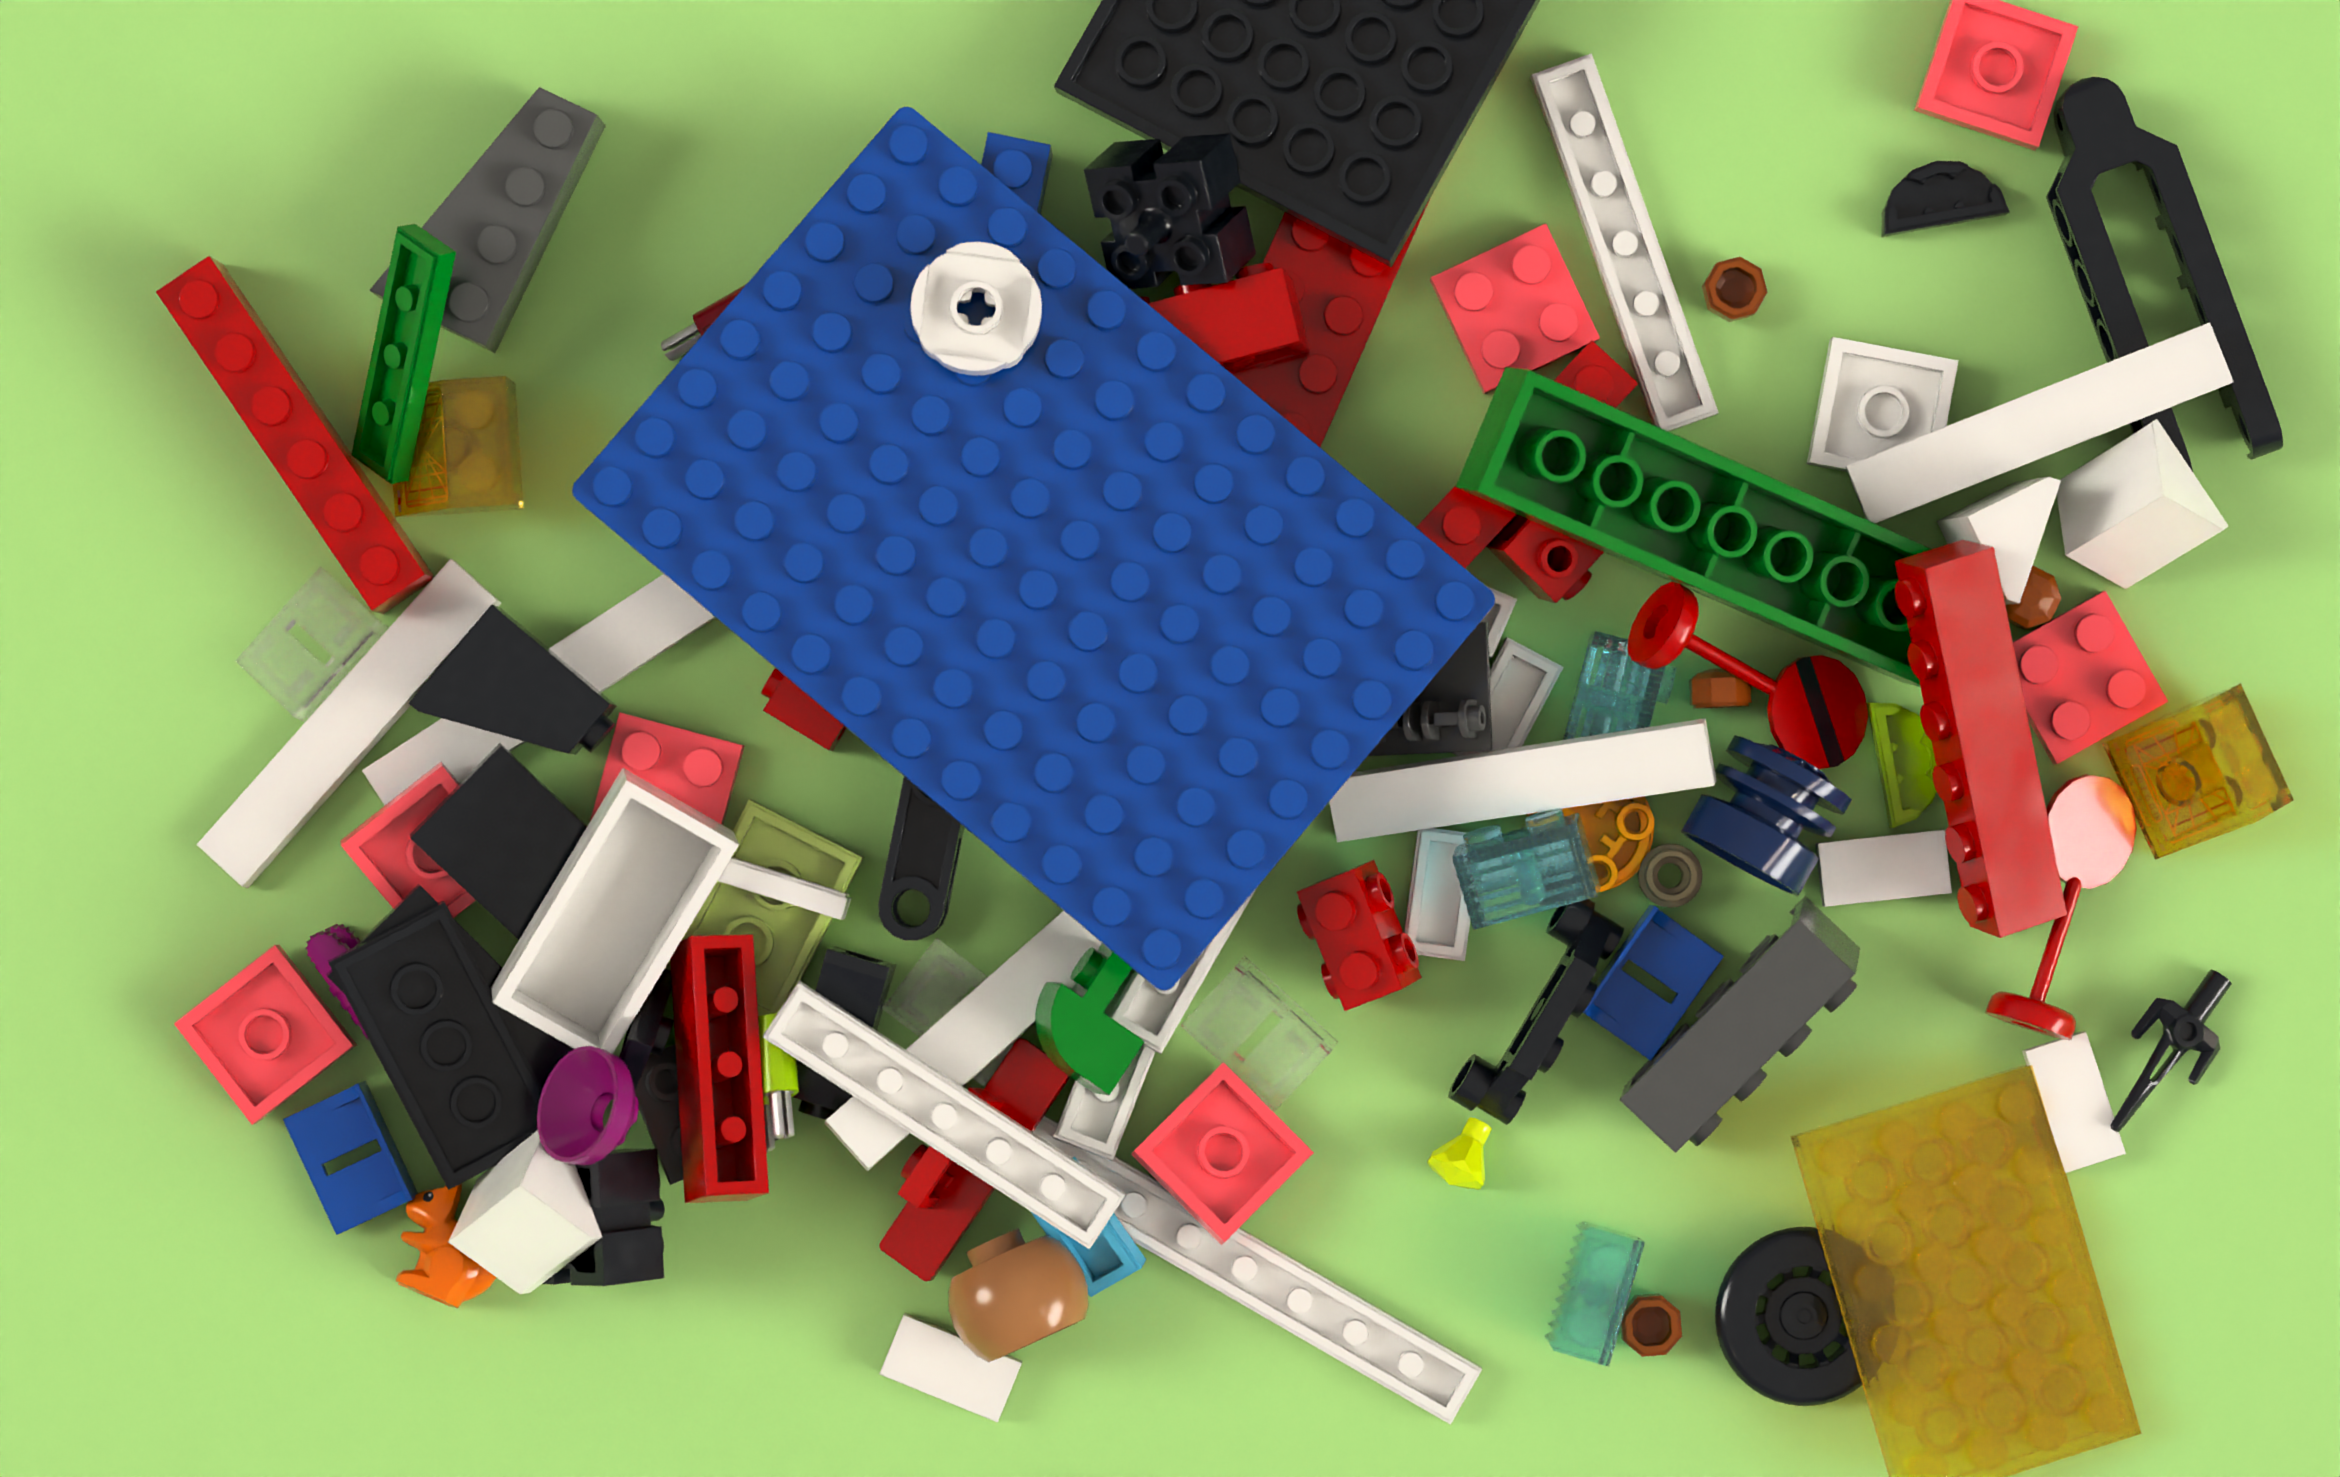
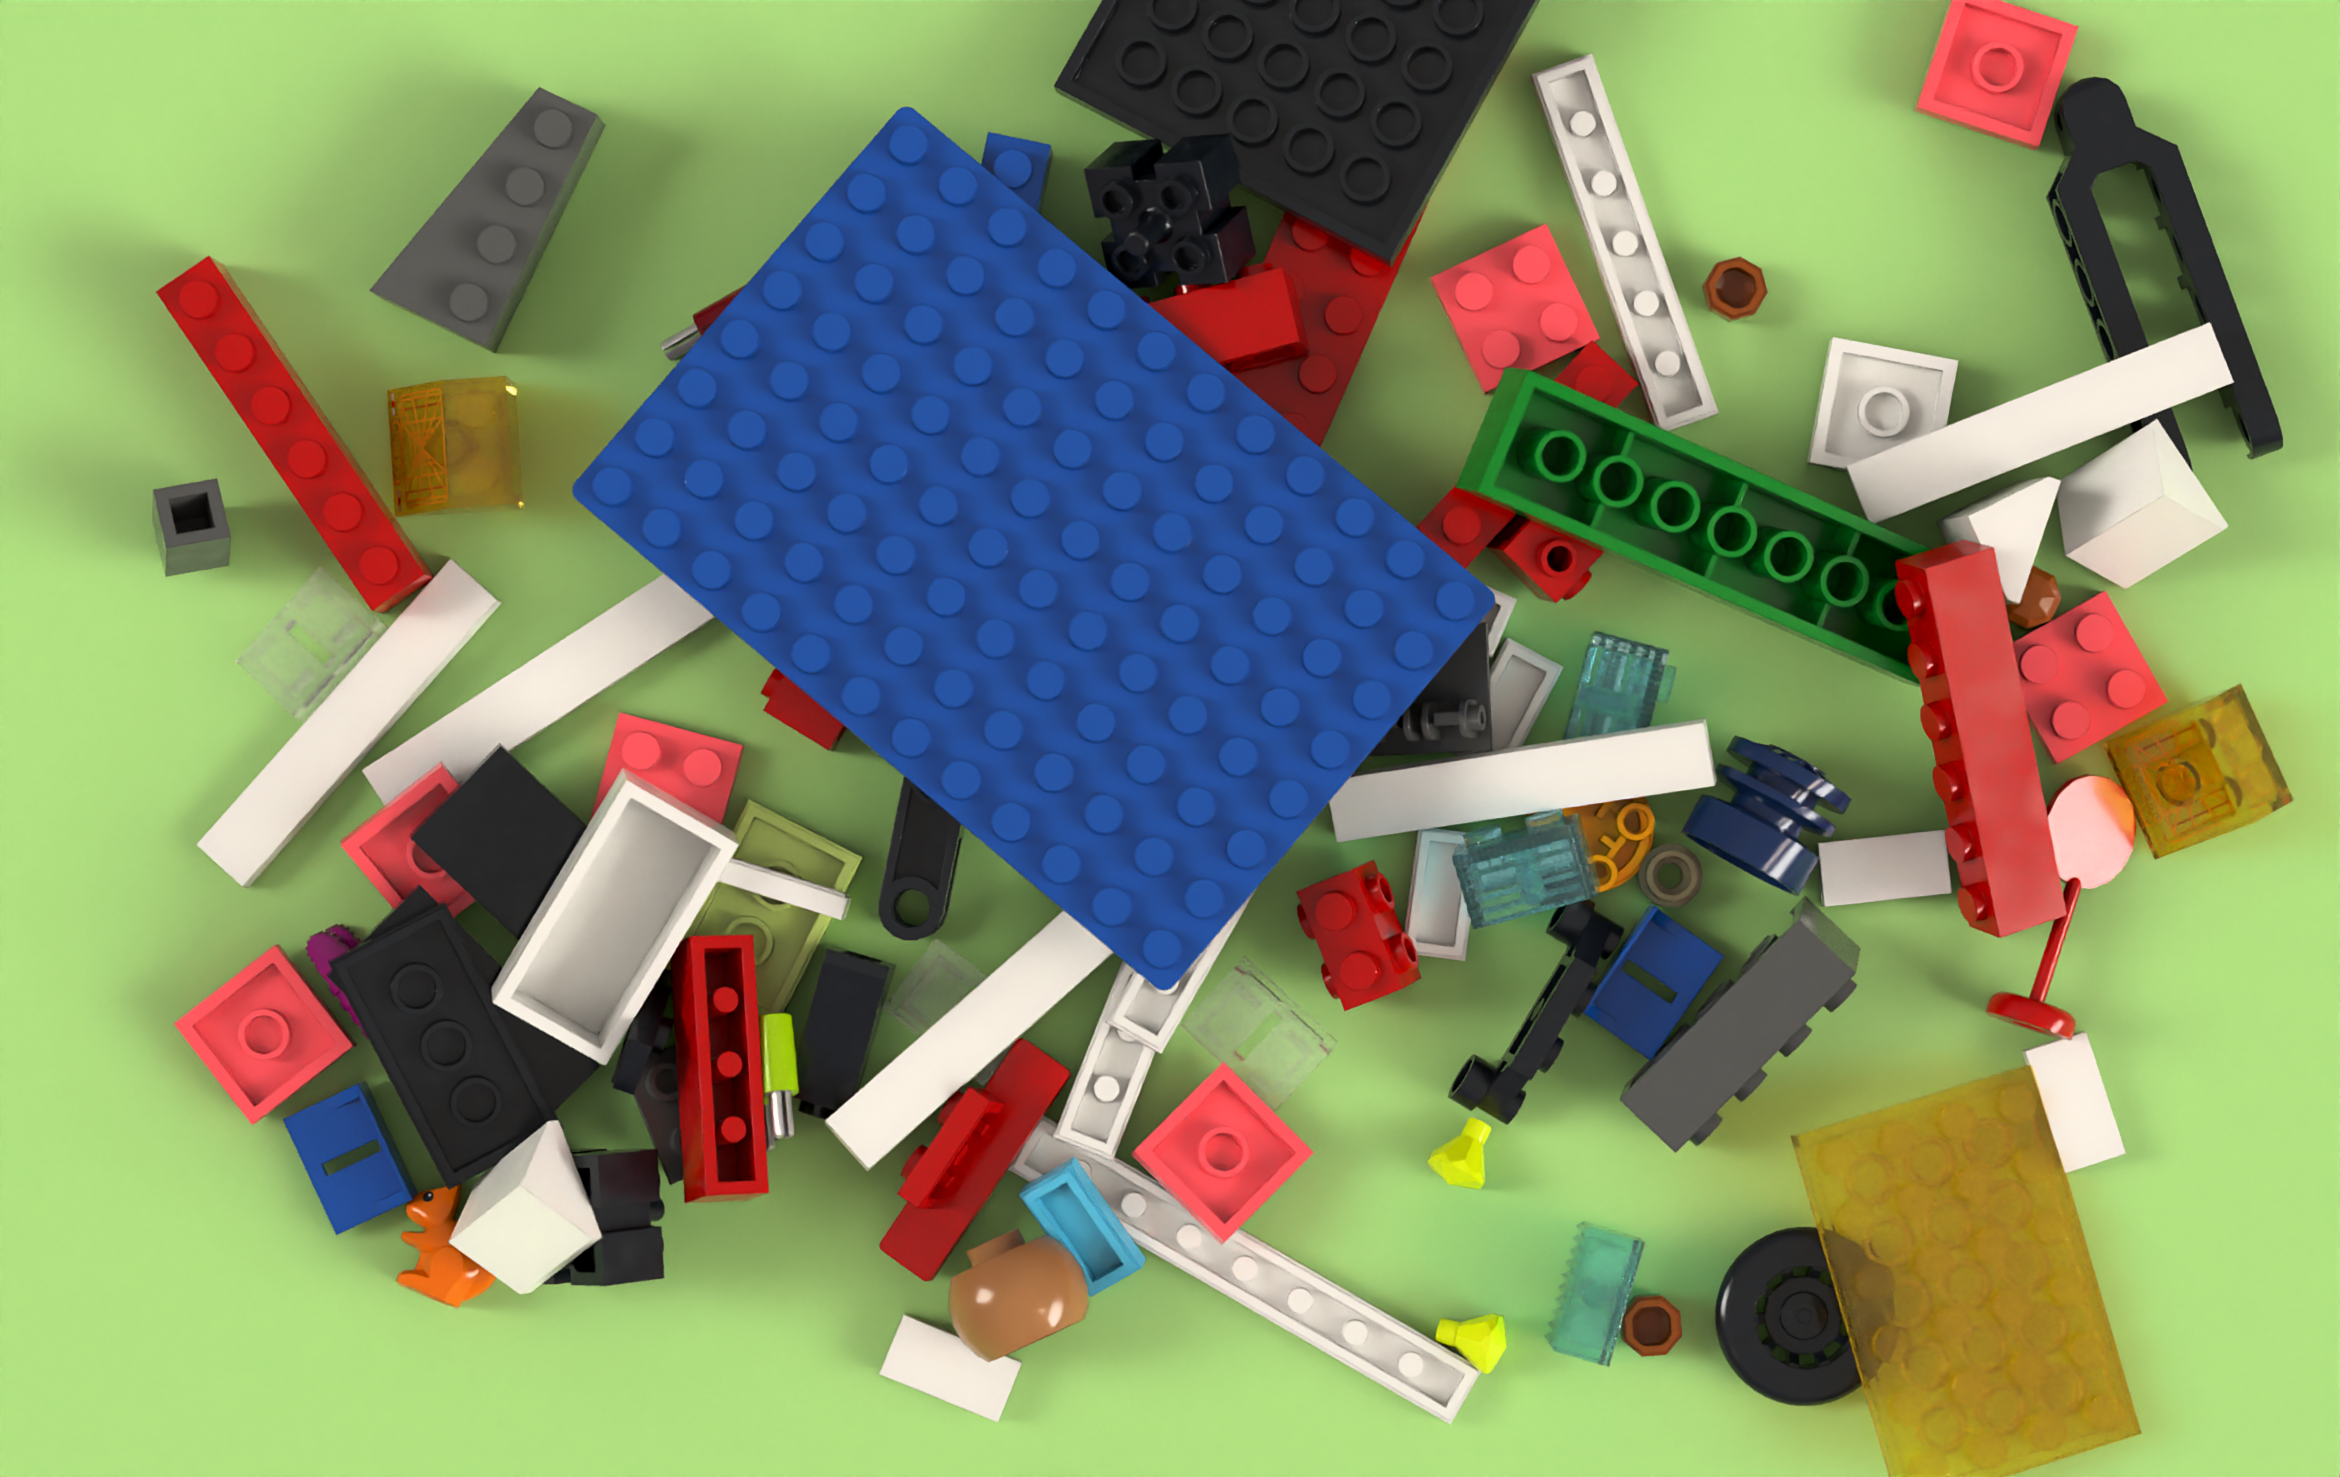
green tile [351,224,456,484] -> none
black slope [409,605,617,755] -> none
magenta piece [537,1046,639,1166] -> none
white tile [763,980,1125,1250] -> none
white plate [911,242,1042,376] -> none
green brick [1035,943,1145,1095] -> none
red piece [1628,582,1868,769] -> none
dark orange tile [1689,668,1752,708] -> none
lime tile [1867,703,1937,828] -> none
black tile [1881,161,2009,237] -> none
black piece [2110,969,2232,1132] -> none
none -> dark grey brick [152,478,231,577]
none -> neon yellow rock [1436,1313,1507,1374]

